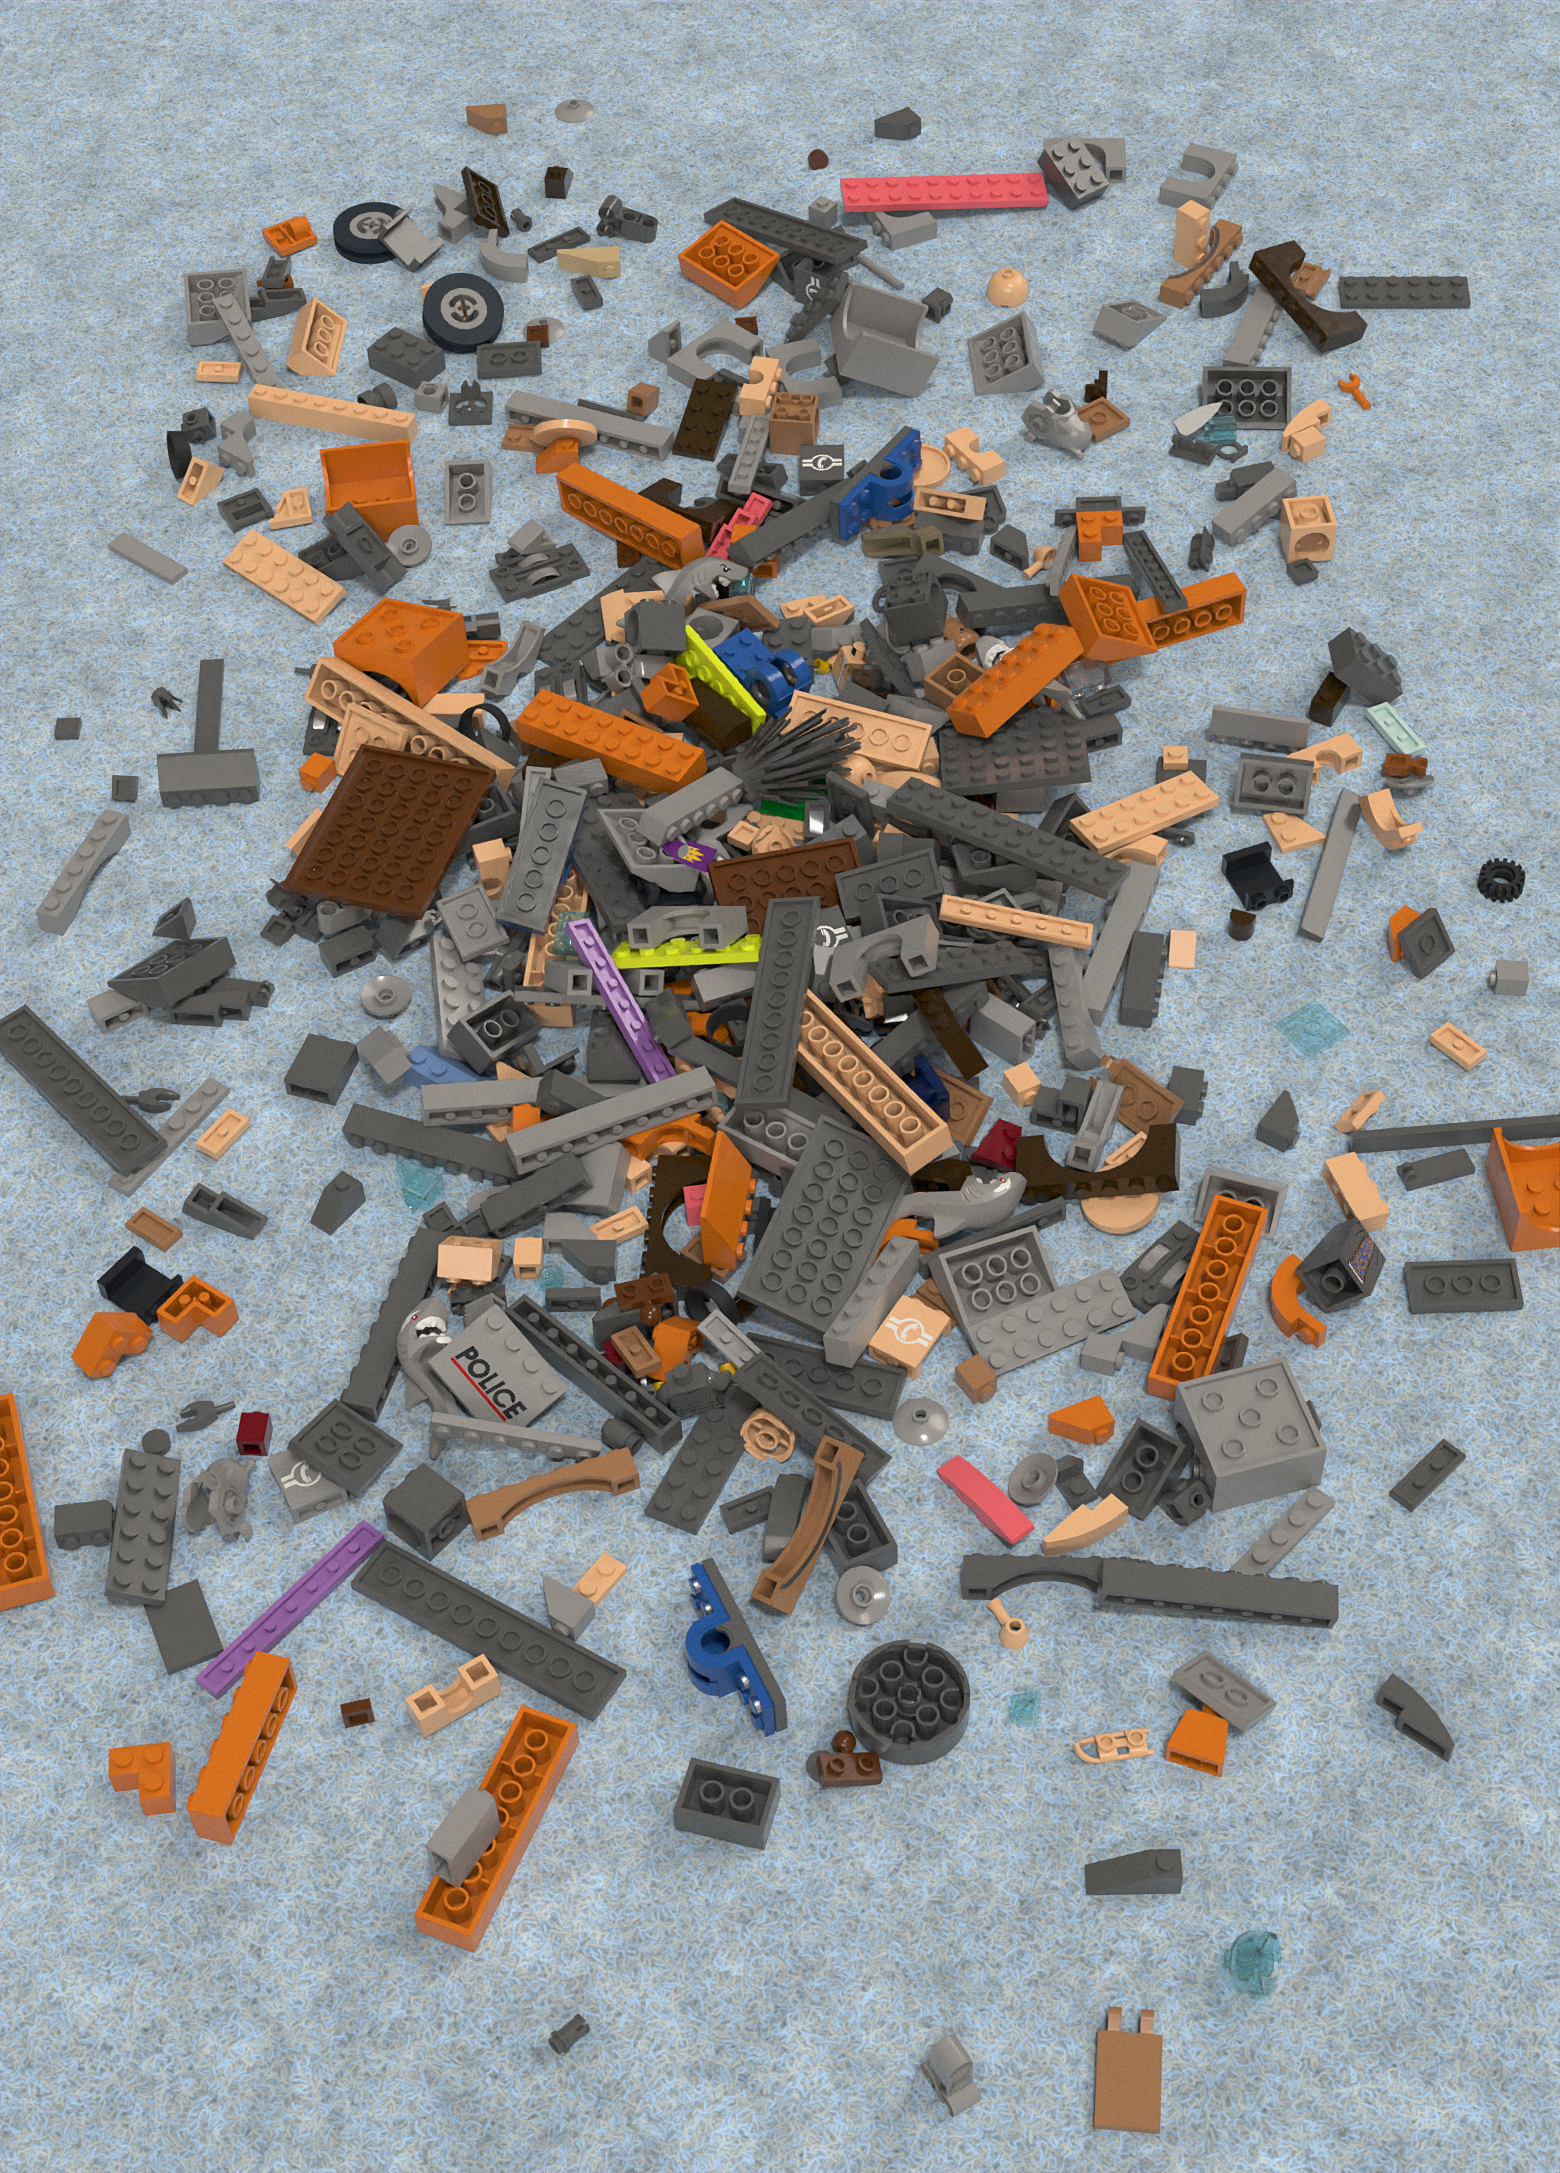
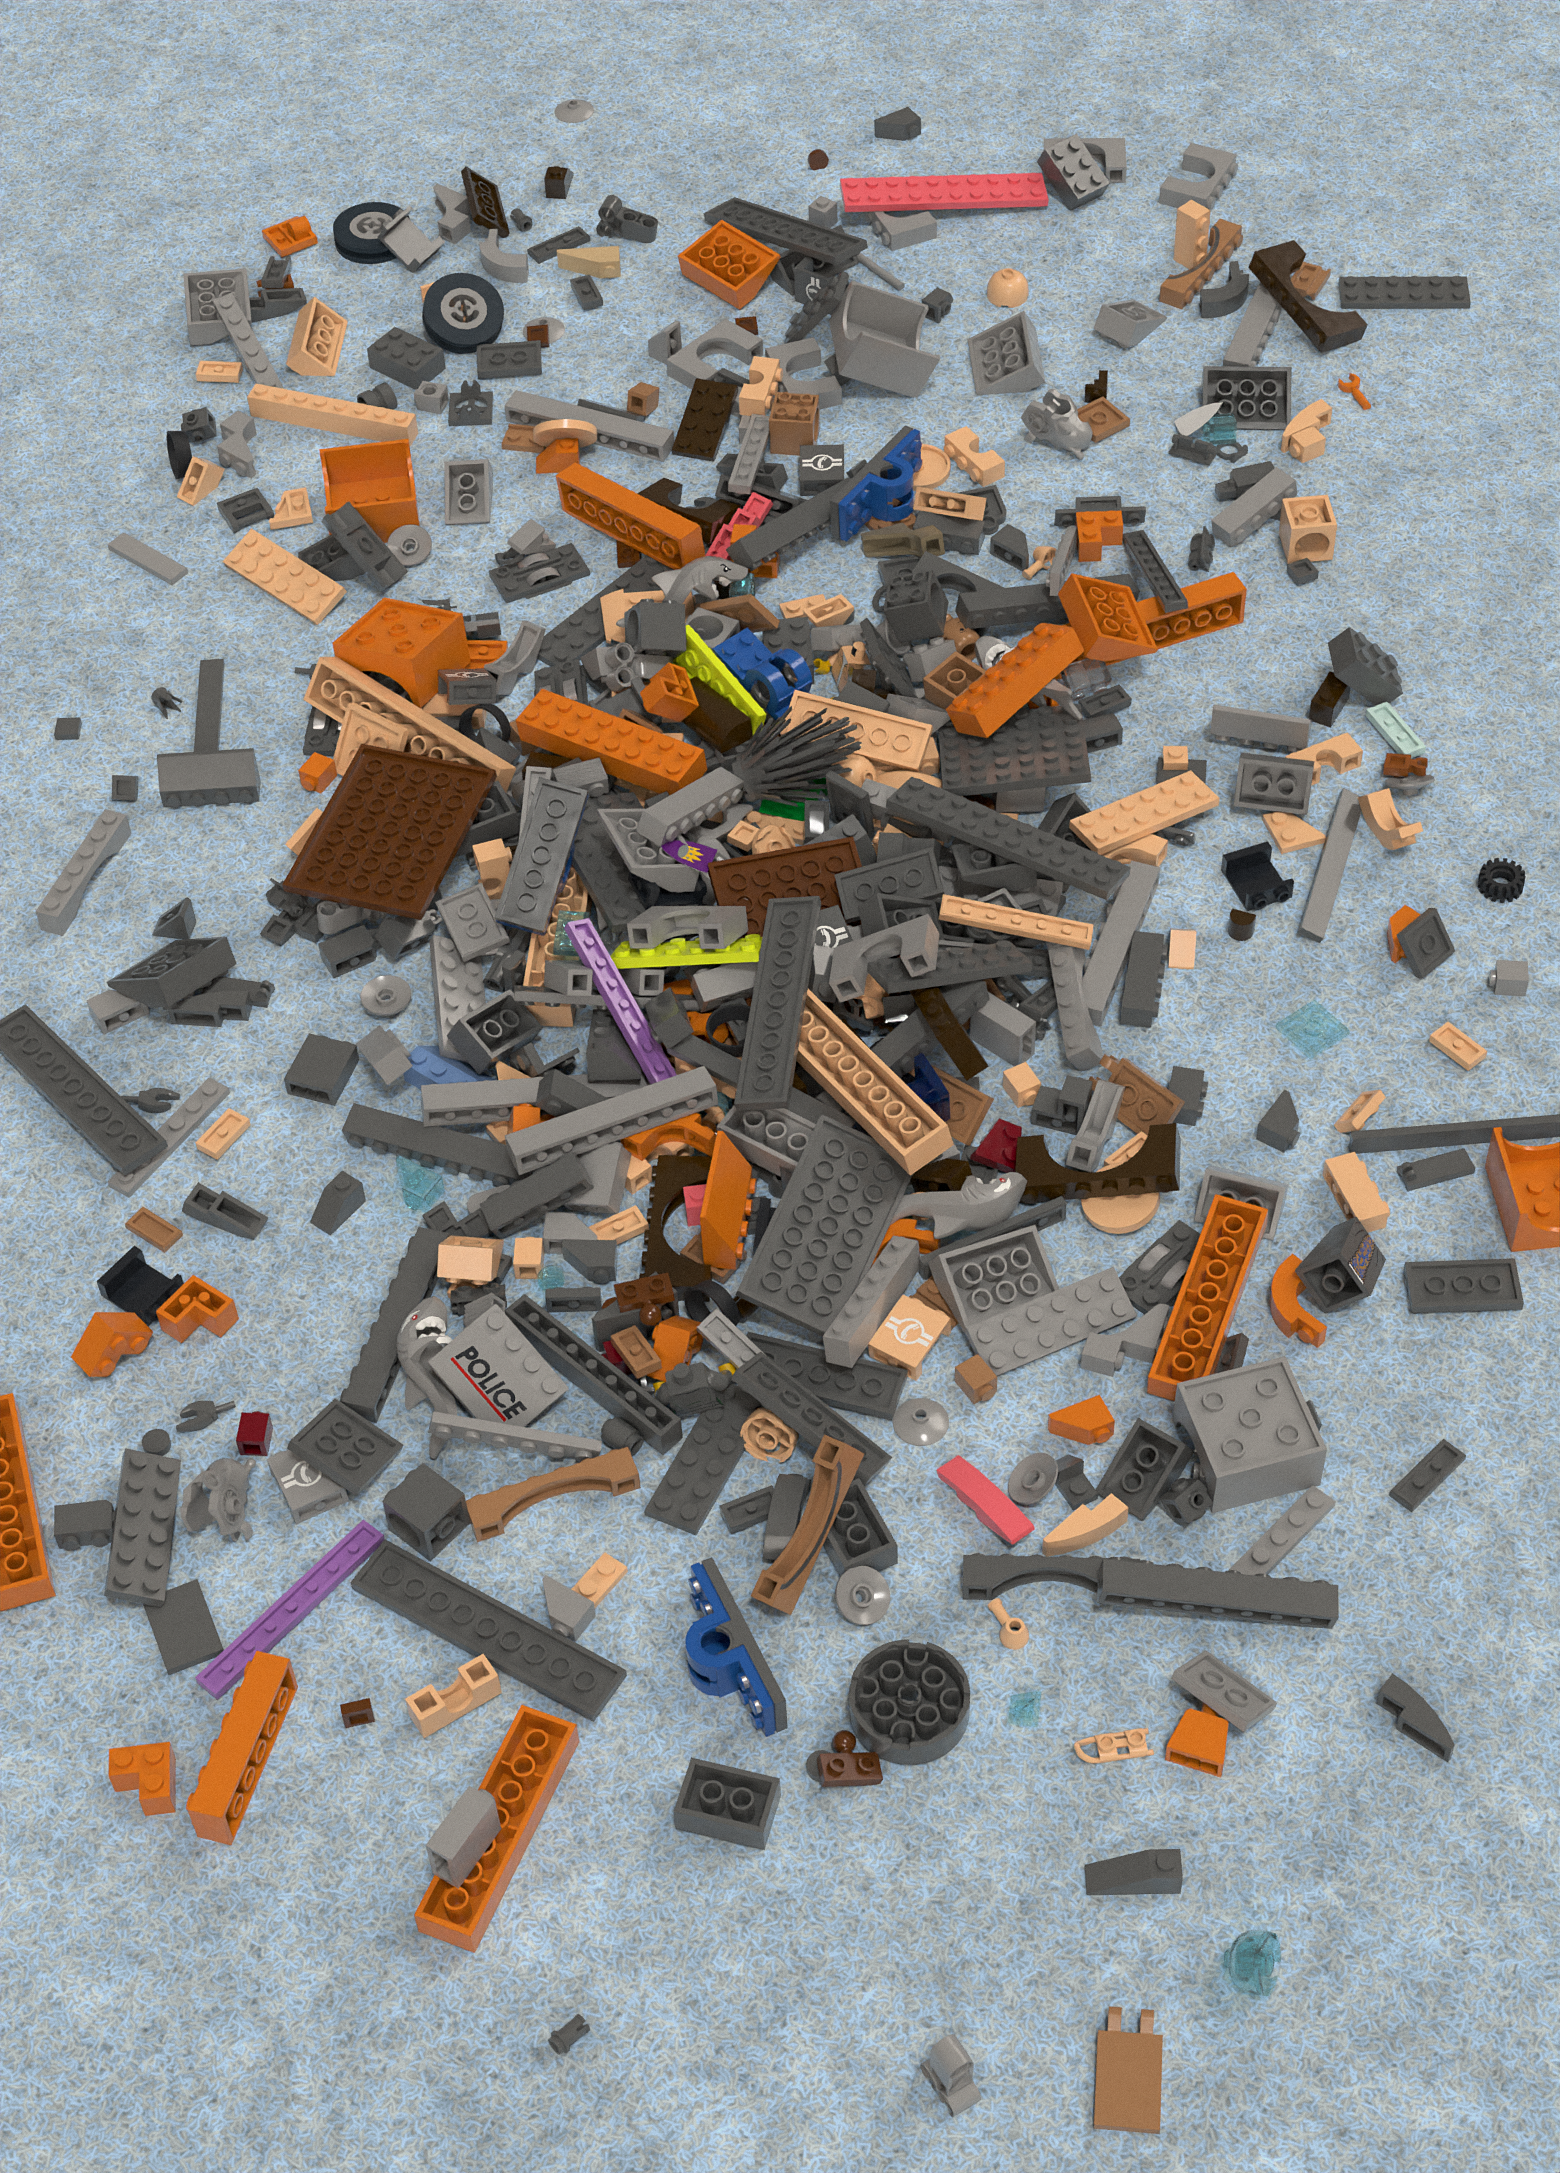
medium nougat slope [466,103,508,134] -> none
none -> dark grey panel [438,668,496,705]

